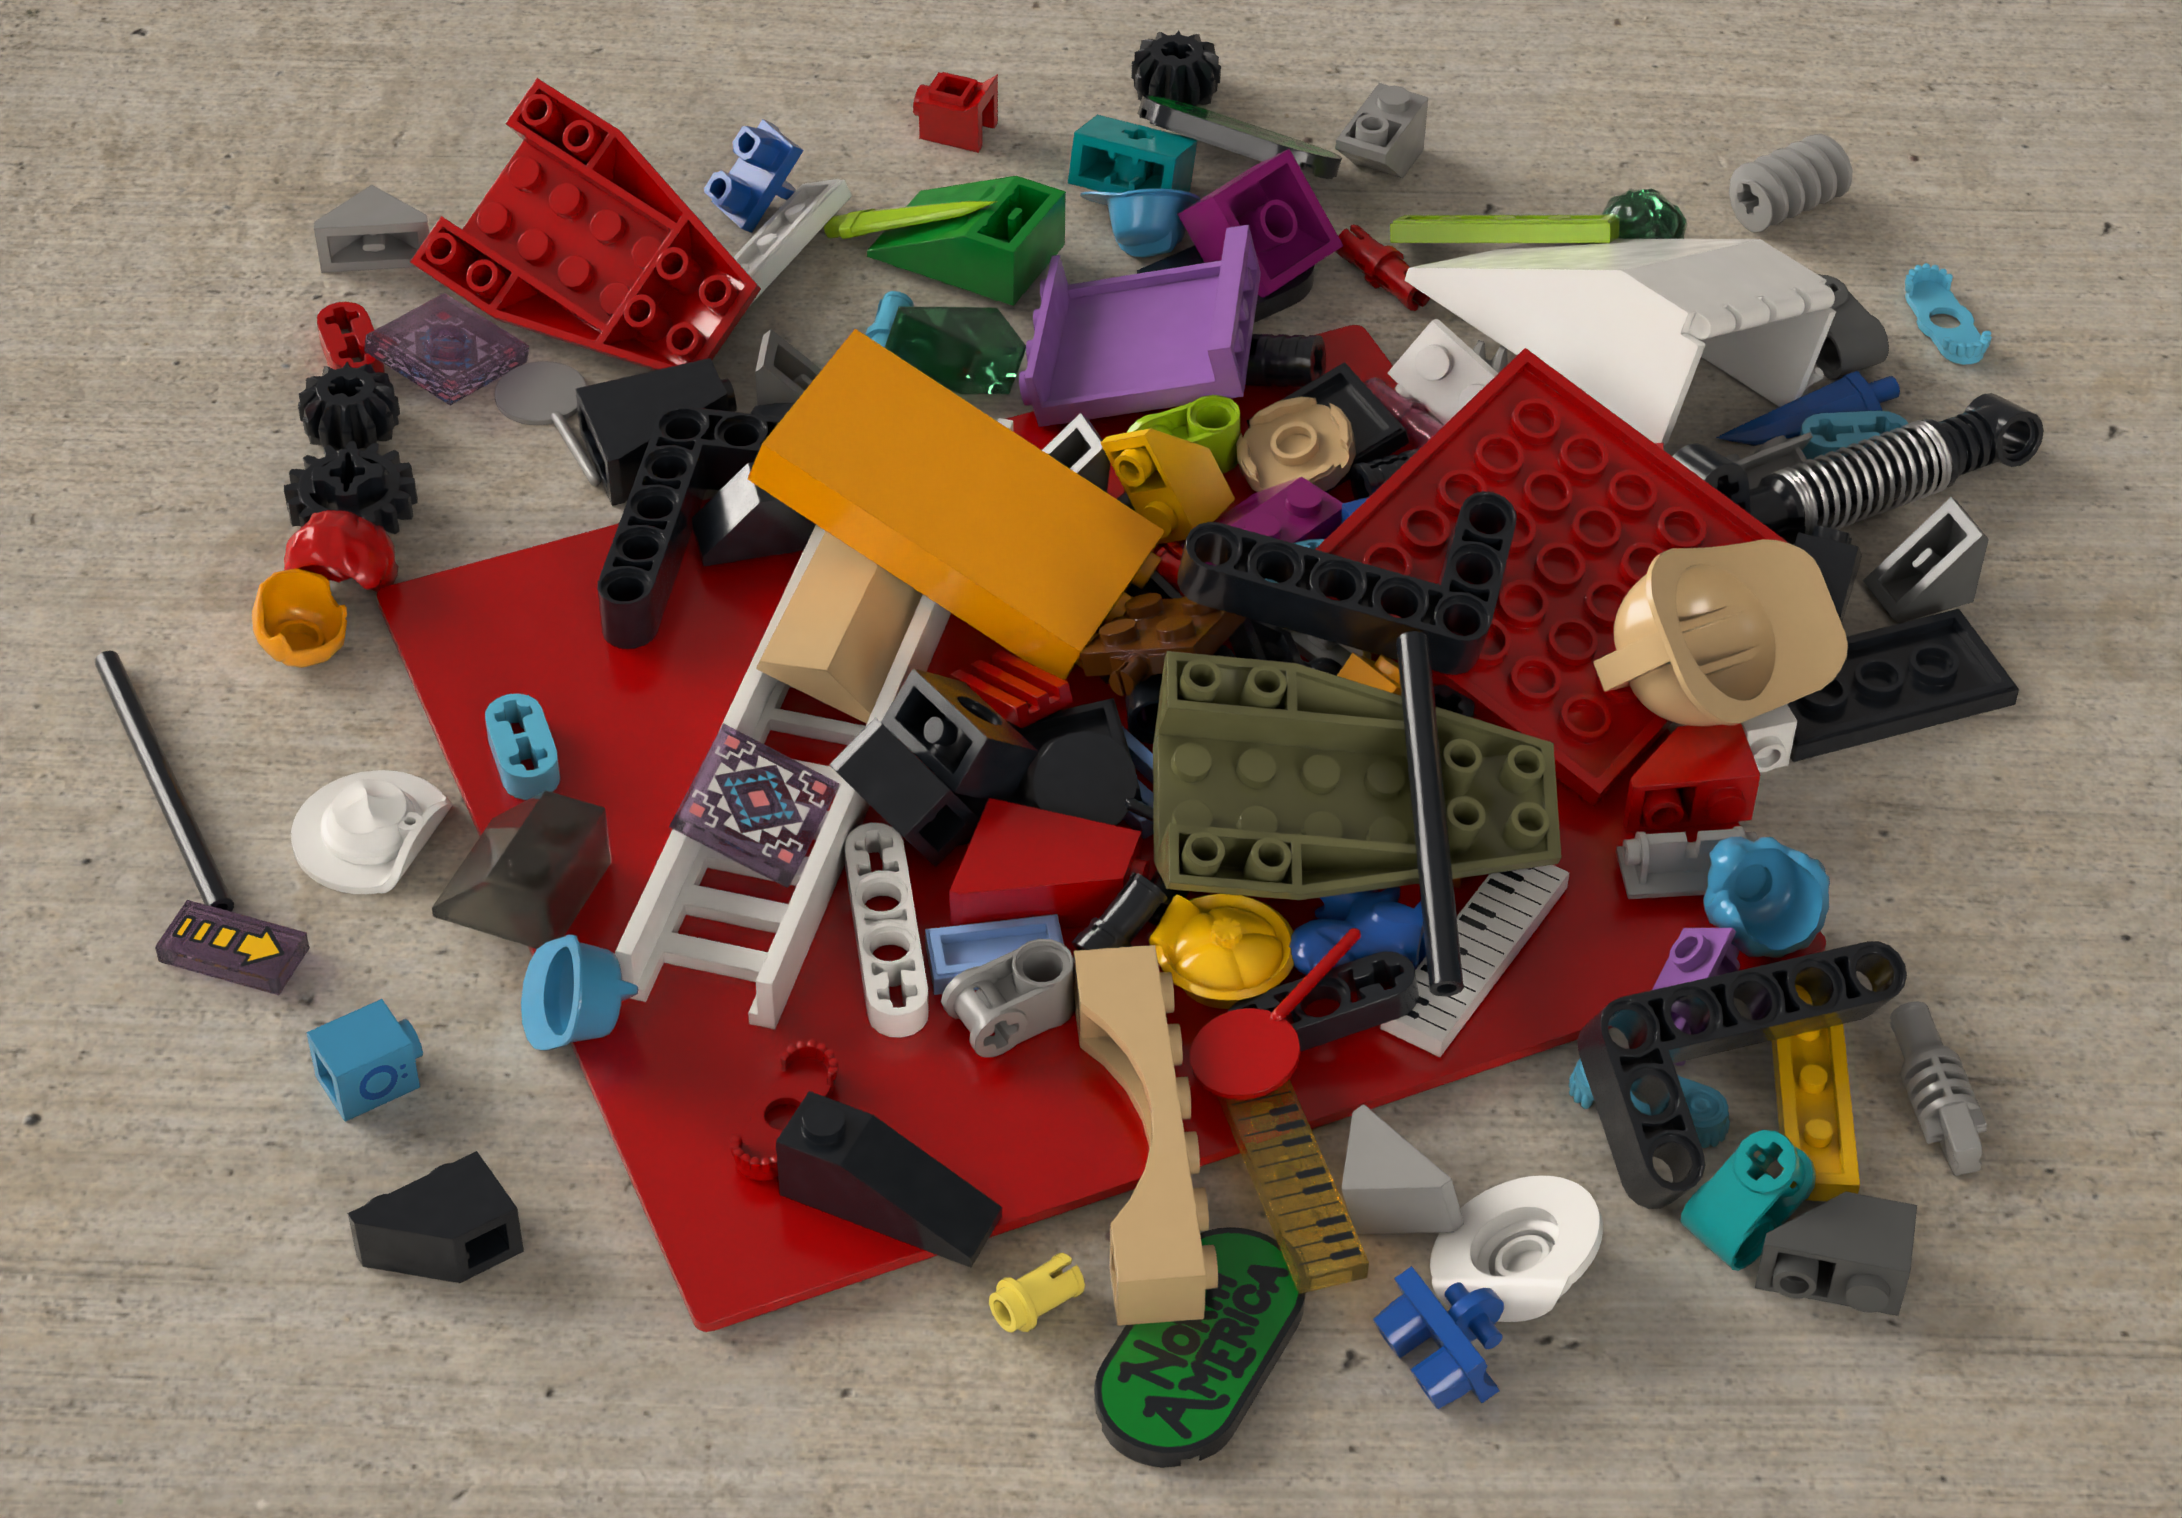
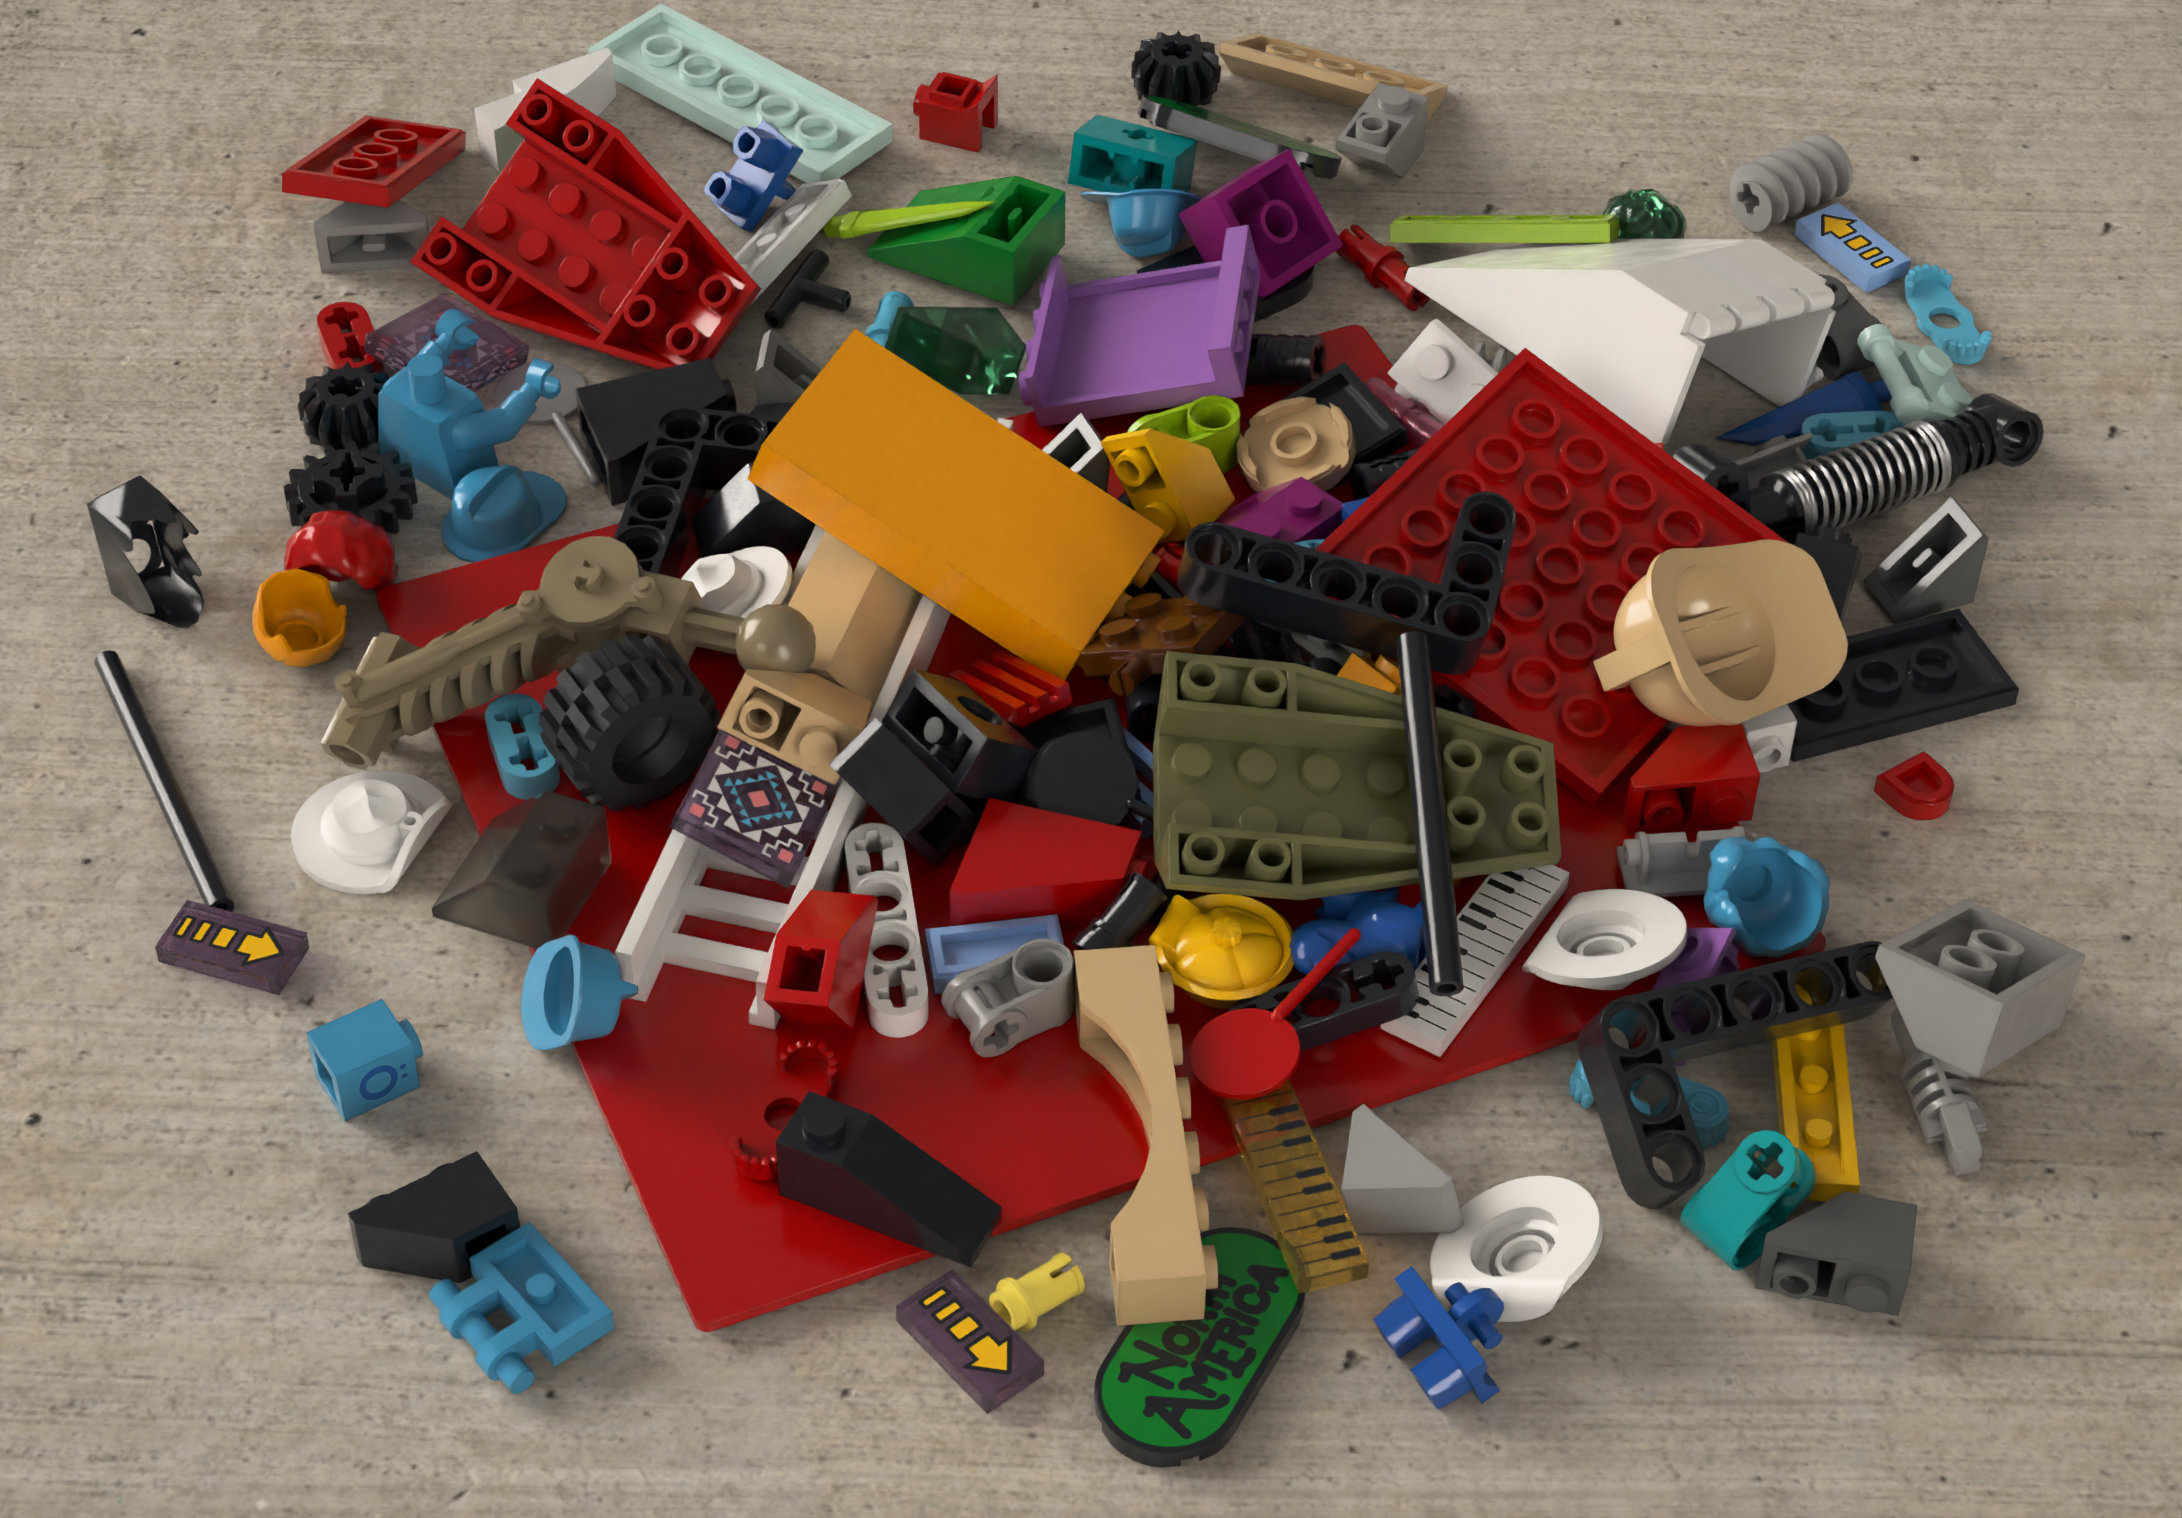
none -> black piece [87,476,204,628]
none -> red tile [282,115,466,208]
none -> dark tan piece [320,536,816,770]
none -> dark azure torso [378,309,561,500]
none -> dark azure plate [429,1222,614,1394]
none -> dark azure piece [441,464,567,563]
none -> white slope [474,47,616,174]
none -> black tyre [539,634,720,811]
none -> light aqua plate [588,3,893,183]
none -> white hat [681,546,793,618]
none -> tan slope [717,669,872,785]
none -> red slope [763,890,878,1030]
none -> black piece [764,249,851,329]
none -> clear purple tile [896,1269,1044,1414]
none -> tan slope [1219,32,1448,124]
none -> white hat [1522,889,1687,990]
none -> light blue tile [1794,202,1911,293]
none -> light aqua plate [1857,324,1973,424]
none -> red tile [1874,751,1955,820]
none -> light grey slope [1875,899,2086,1078]

